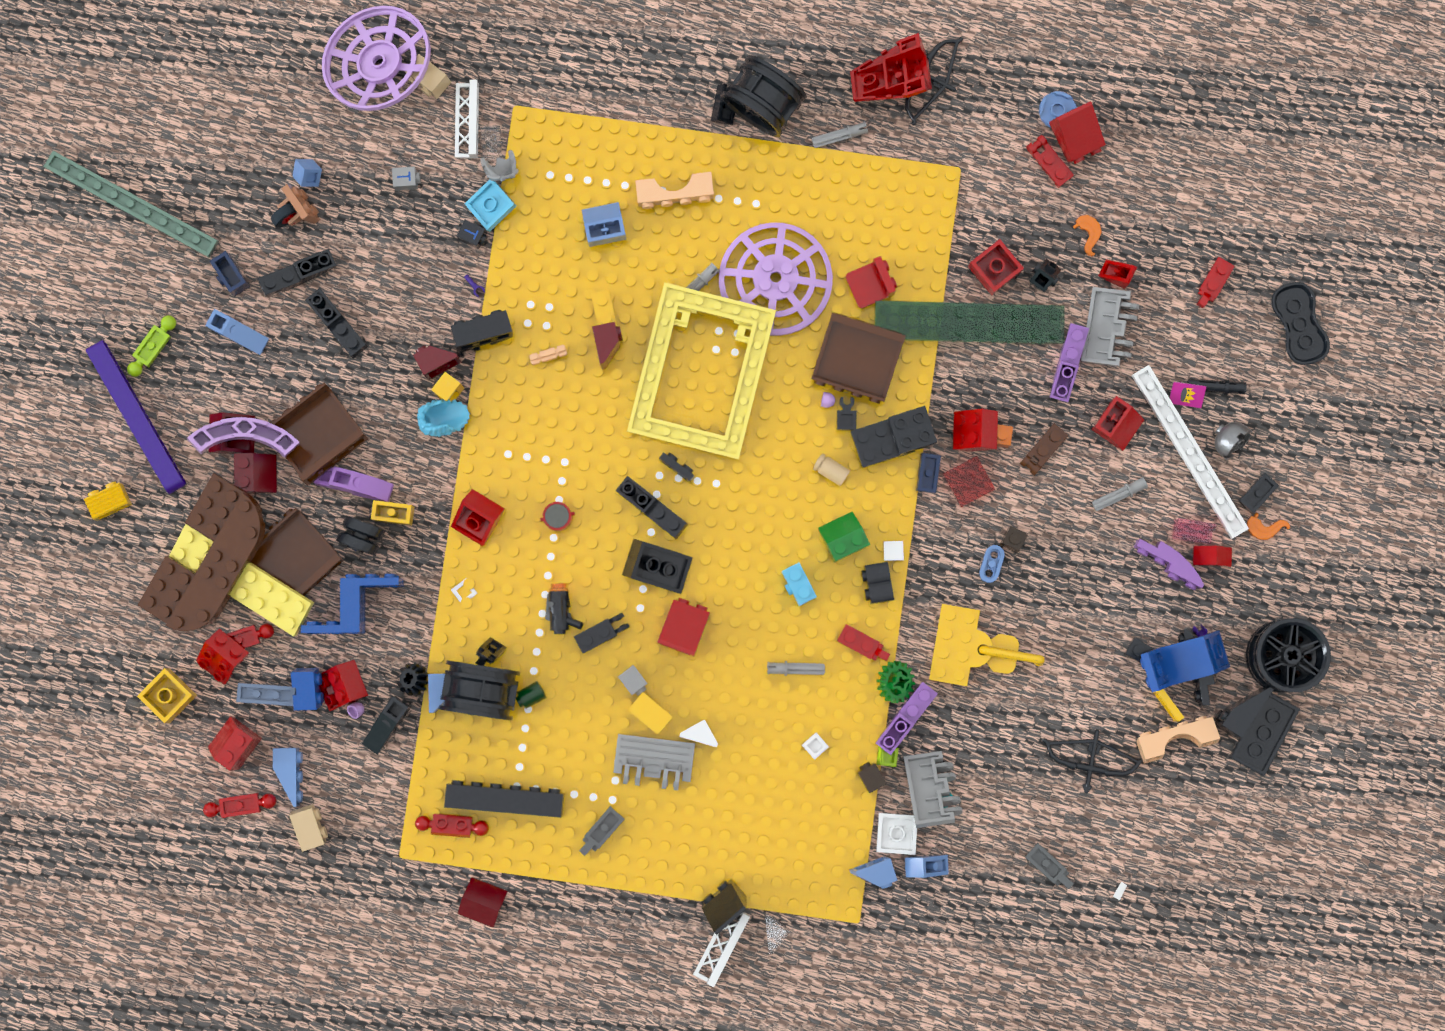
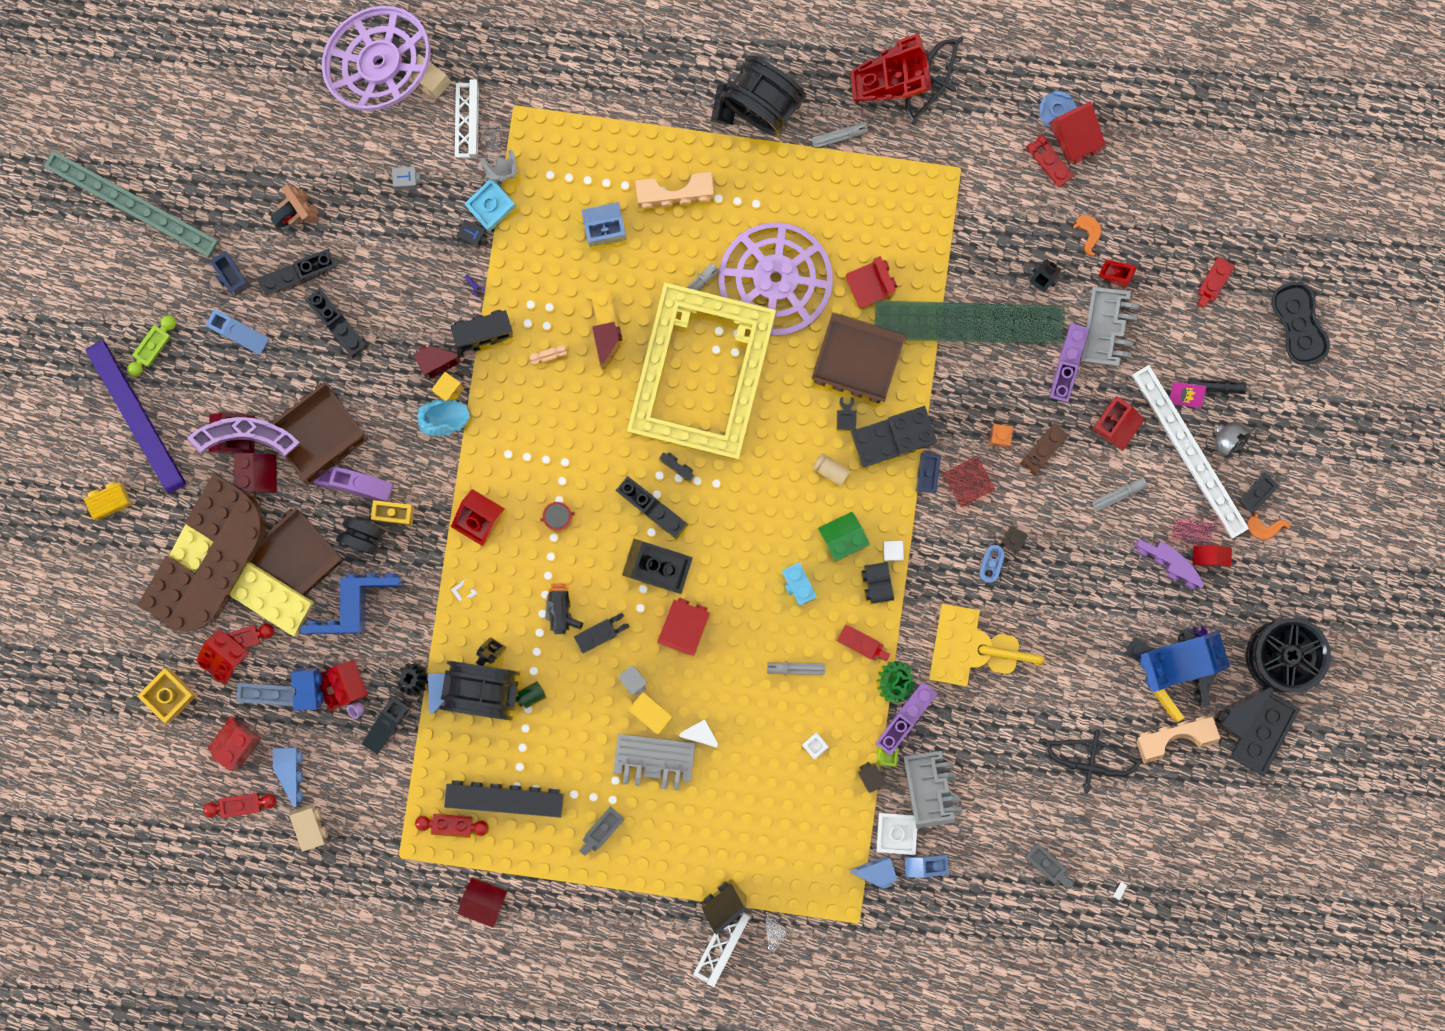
medium blue panel [293,159,322,187] -> none
lavender hinge [821,392,835,408] -> none
red brick [953,409,998,452] -> none
red brick [968,239,1024,296] -> none

